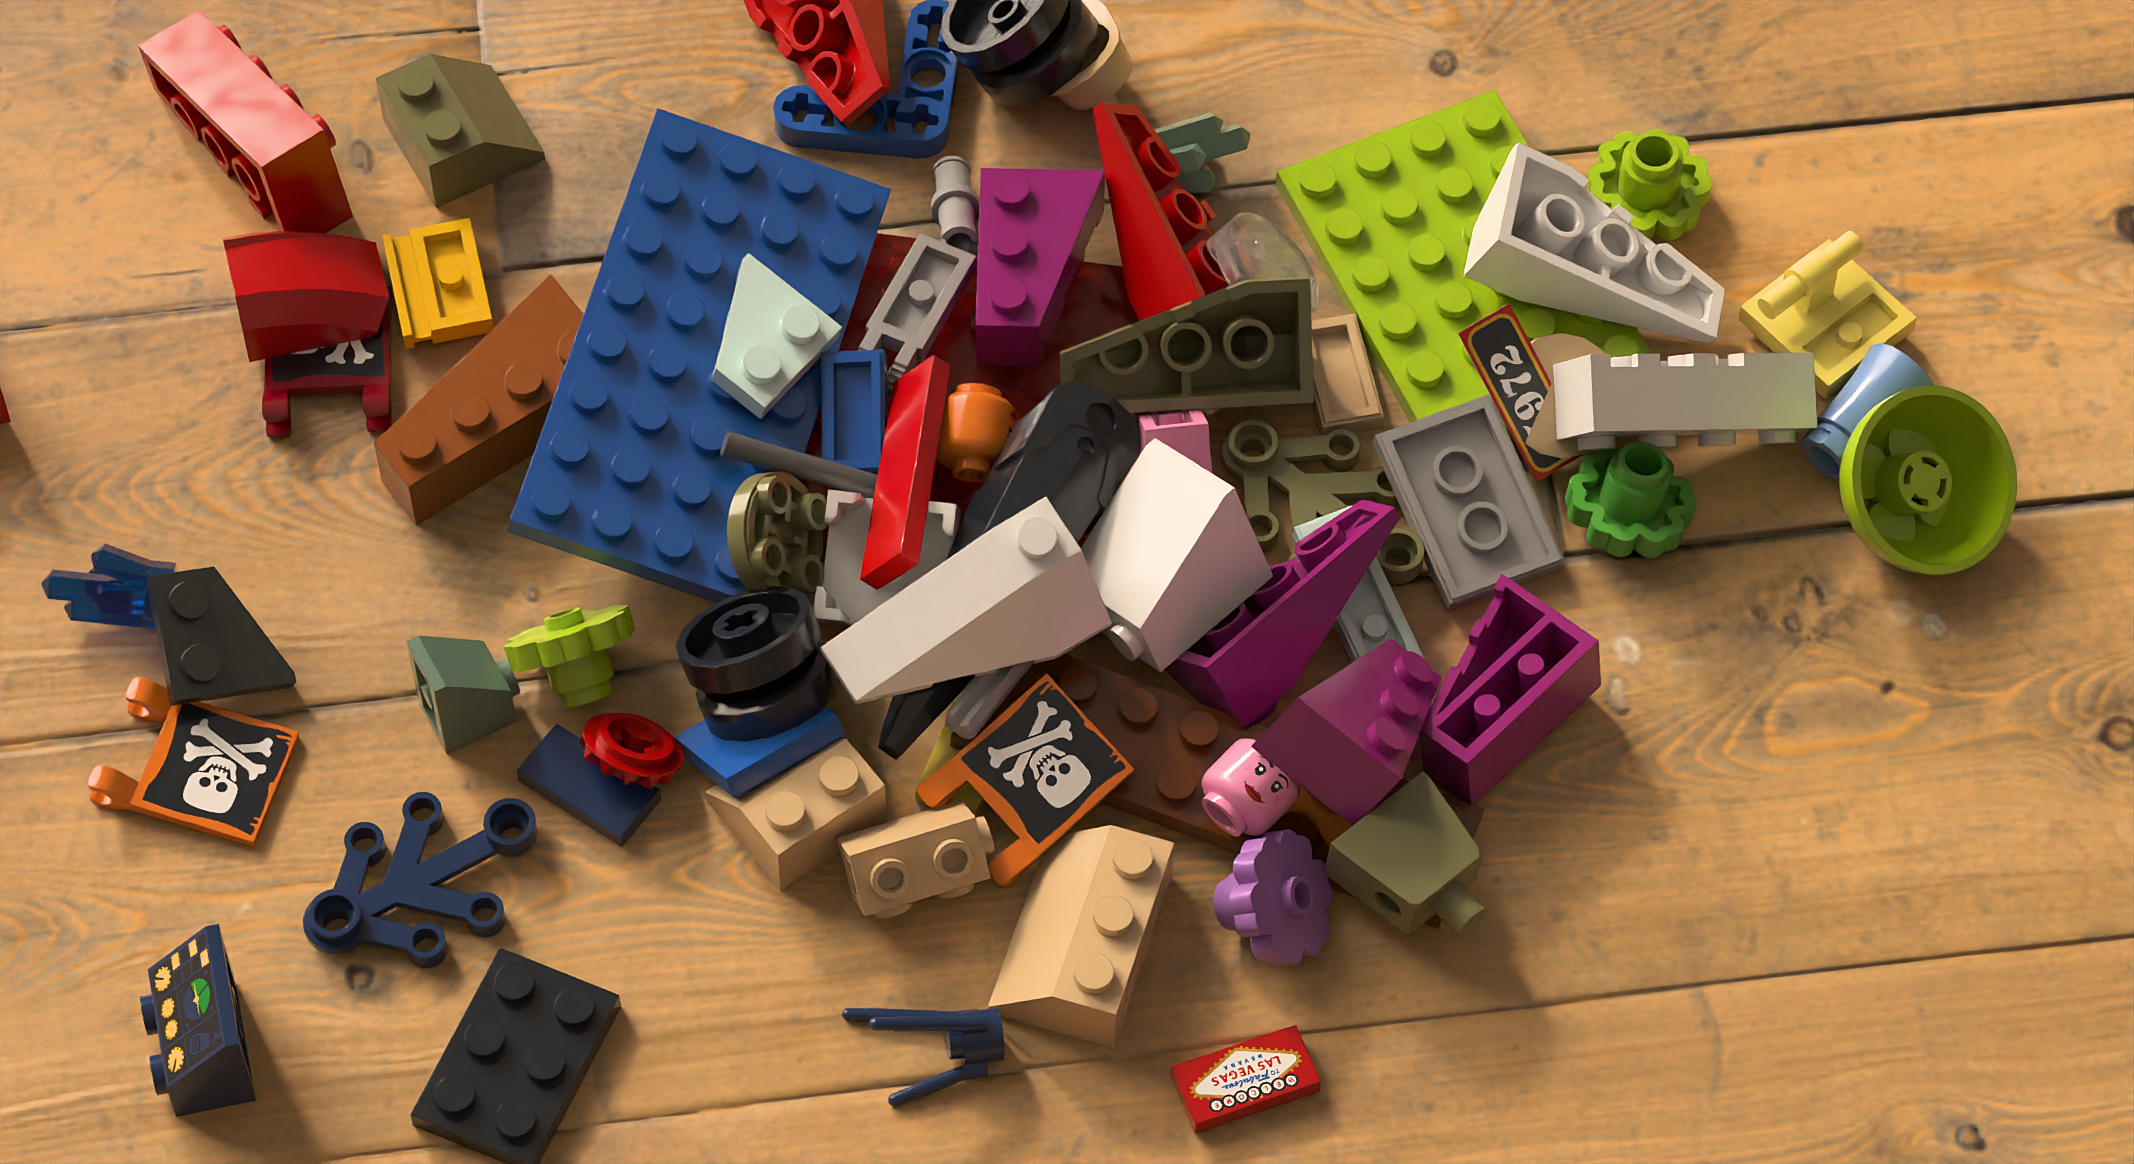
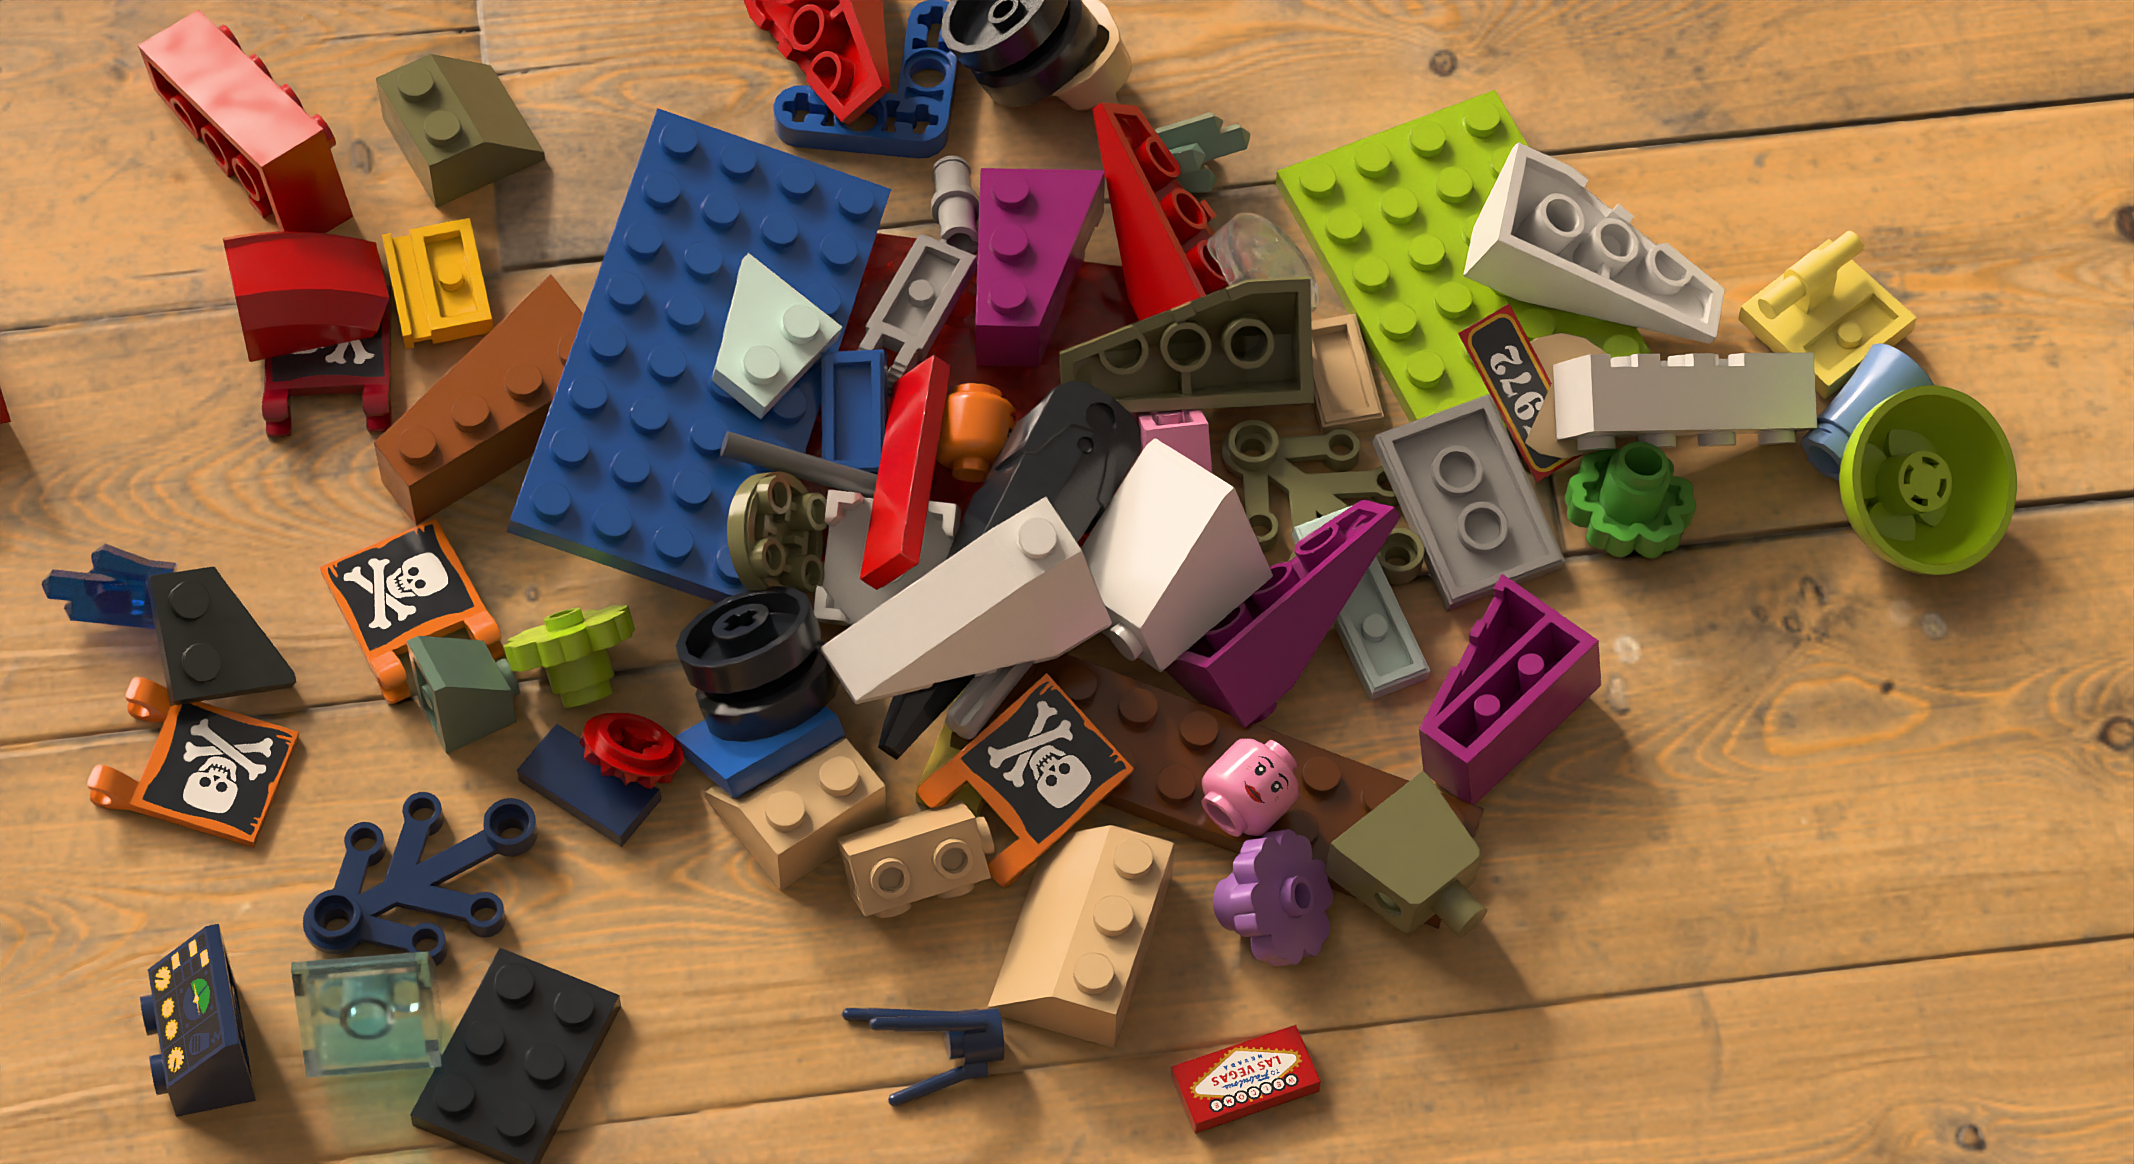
magenta wedge [1251,638,1441,826] -> none
lime plant [1585,128,1712,241] -> none
none -> clear light blue slope [291,951,442,1078]
none -> flag [320,518,505,704]

